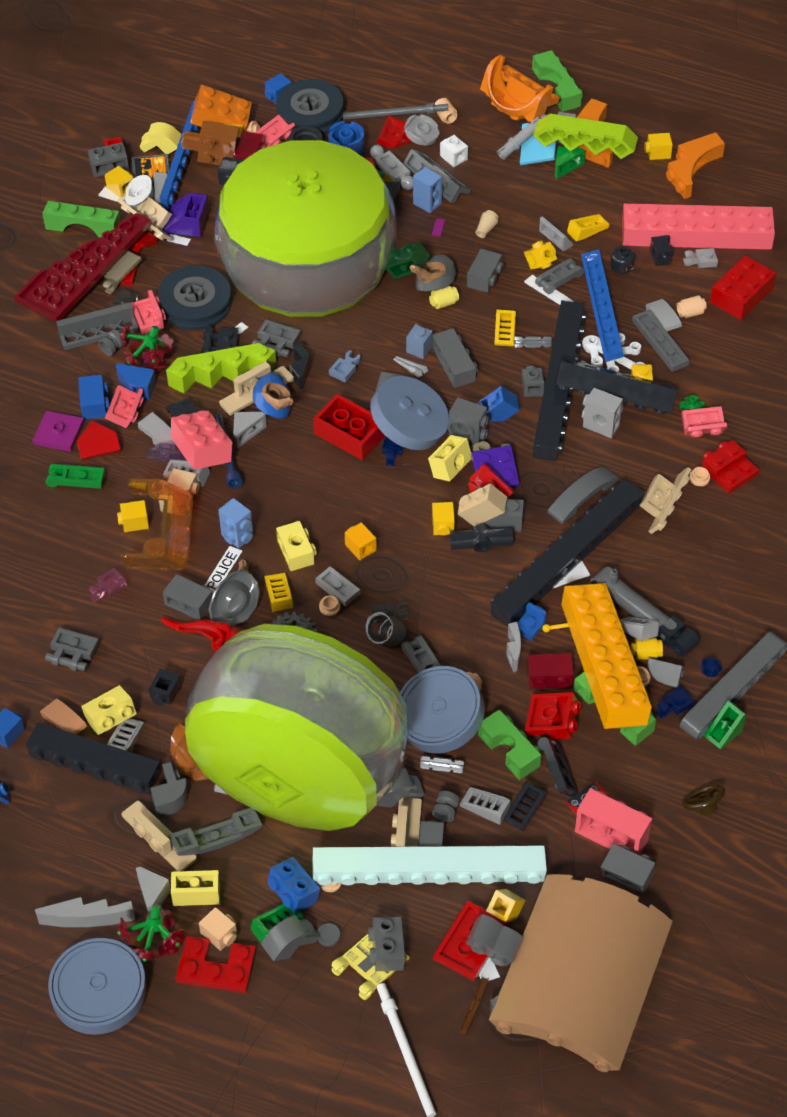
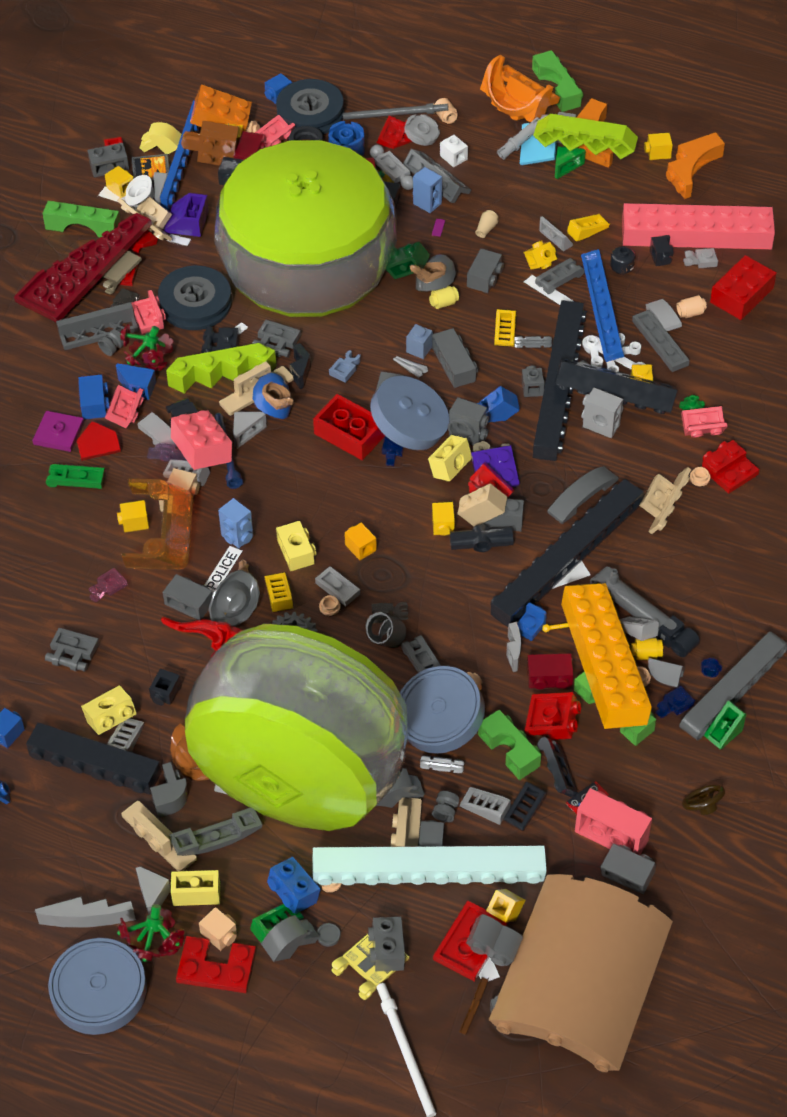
nougat slope [40,698,87,735] -> none

